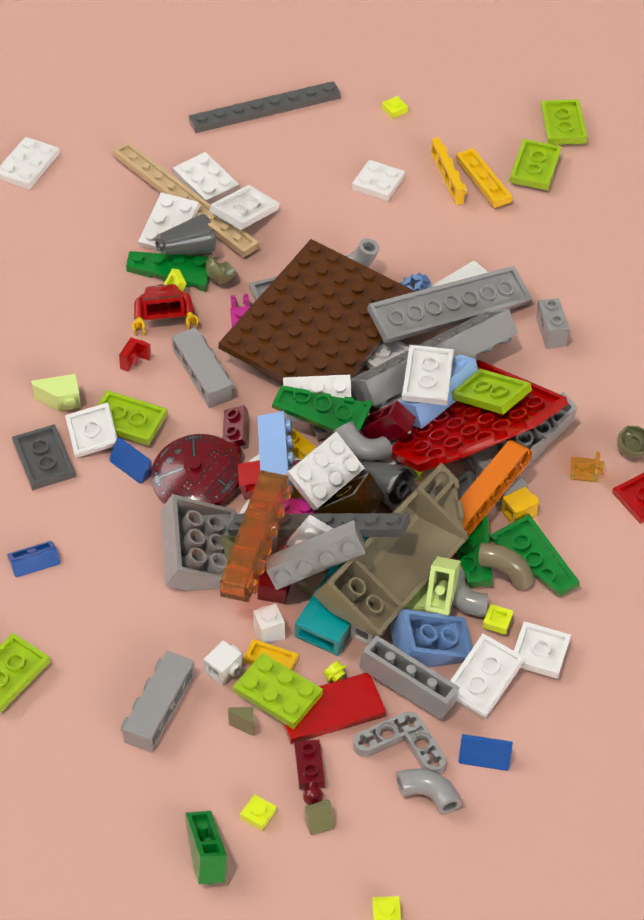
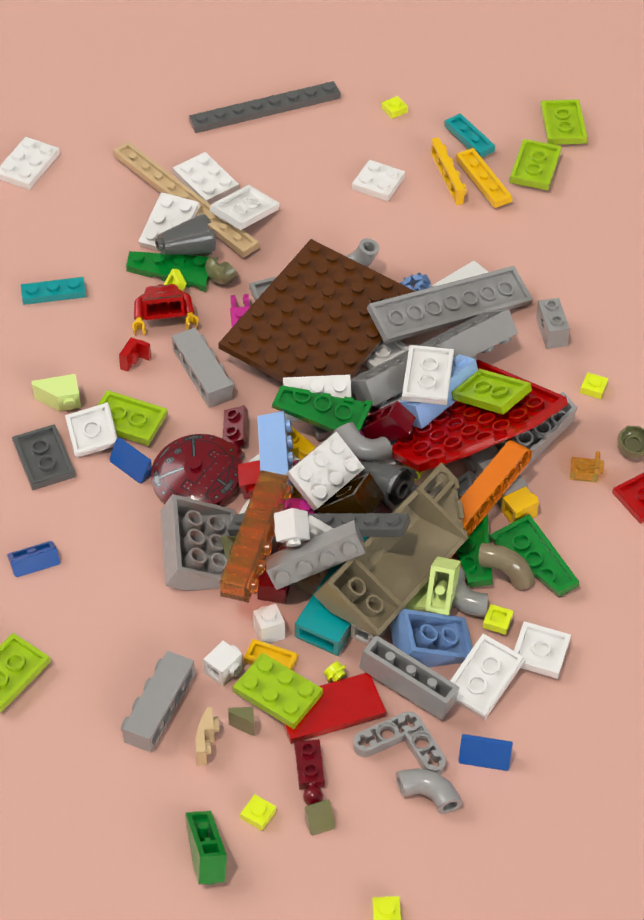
none -> teal plate [21,277,86,305]
none -> tan slope [196,707,219,766]
none -> white brick [274,508,310,547]
none -> teal plate [444,113,495,158]
none -> neon yellow plate [580,372,608,399]

